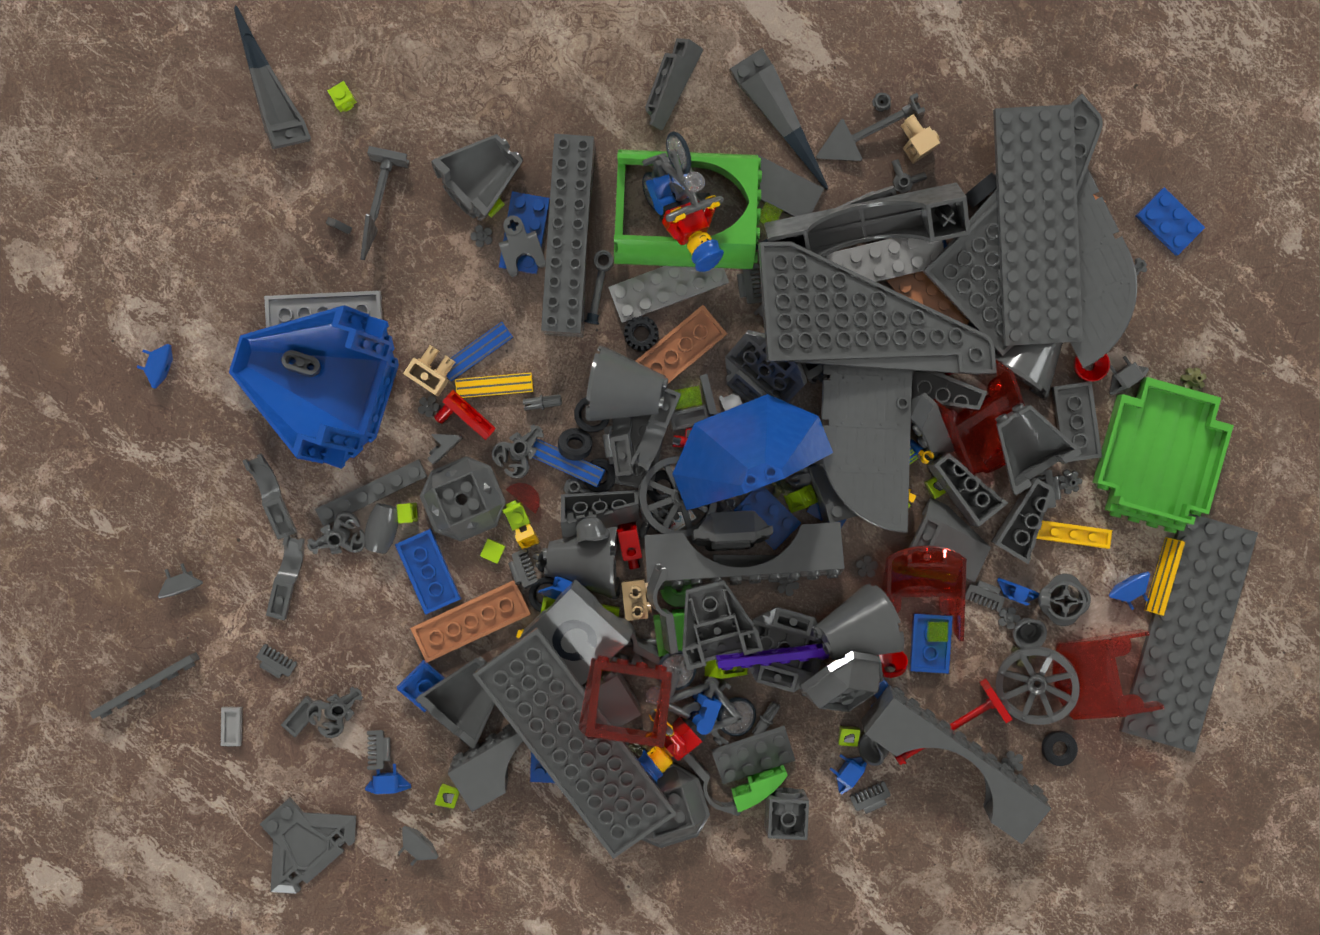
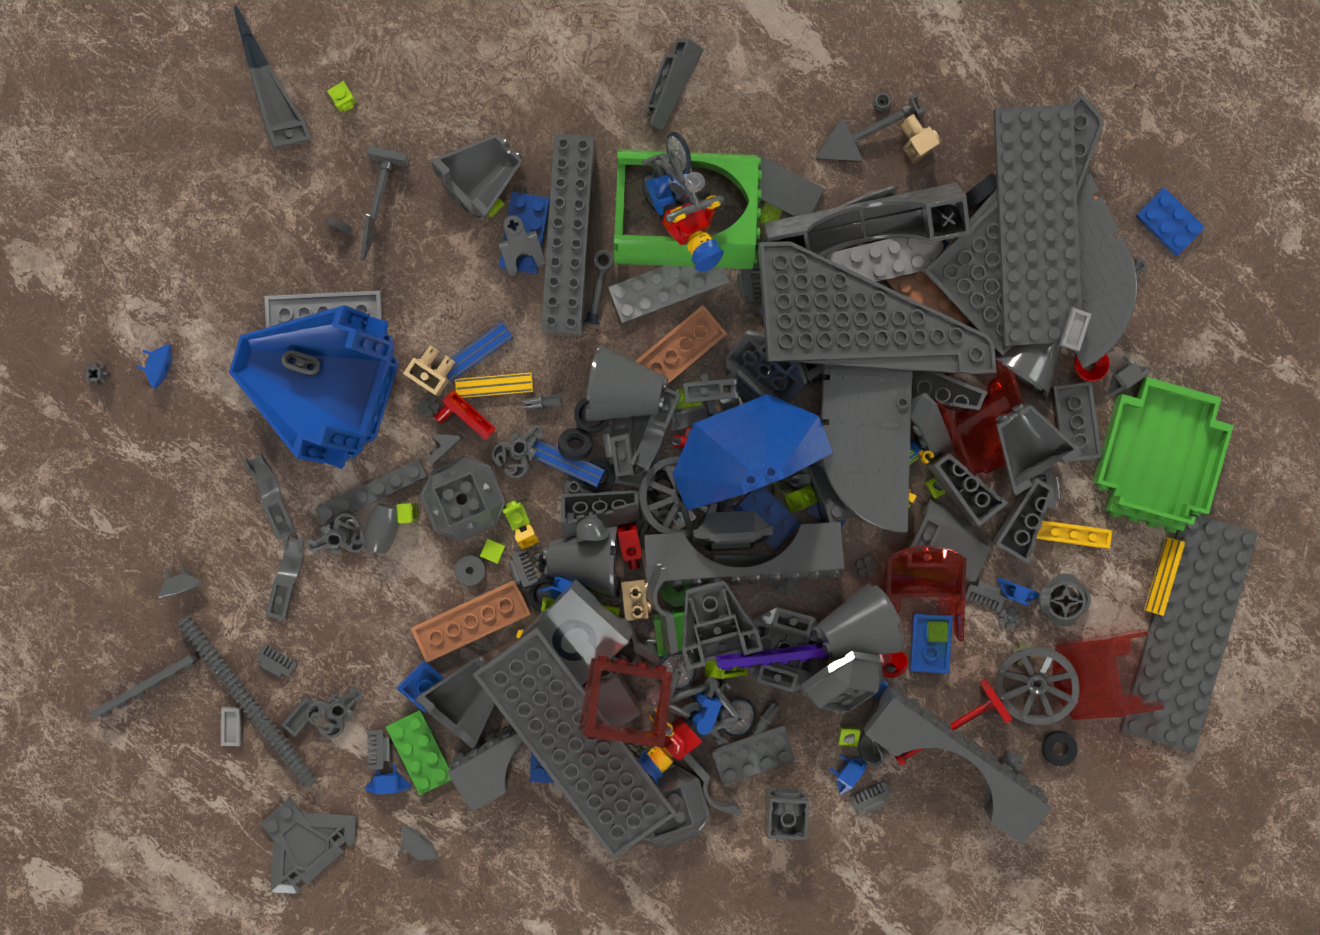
blue plate [395,529,462,615] -> none
lime slope [434,784,460,808] -> none
dark grey plant [471,225,492,247] -> none
clear red tile [506,483,540,514] -> none
black tyre [624,316,659,352] -> none
dark grey plate [729,48,828,190] -> none
bright green slope [731,765,788,812] -> none
dark grey piece [891,159,927,194] -> none
dark grey helmet [1013,618,1047,649] -> none
dark grey plant [1058,469,1083,494] -> none
blue piece [1109,571,1150,610] -> none
olive plant [1180,368,1207,391] -> none
none -> dark grey gear [83,362,111,387]
none -> dark grey piece [177,616,318,789]
none -> bright green plate [386,709,451,795]
none -> dark grey piece [454,555,486,586]
none -> dark grey plate [684,378,739,403]
none -> light grey tile [1059,308,1092,352]

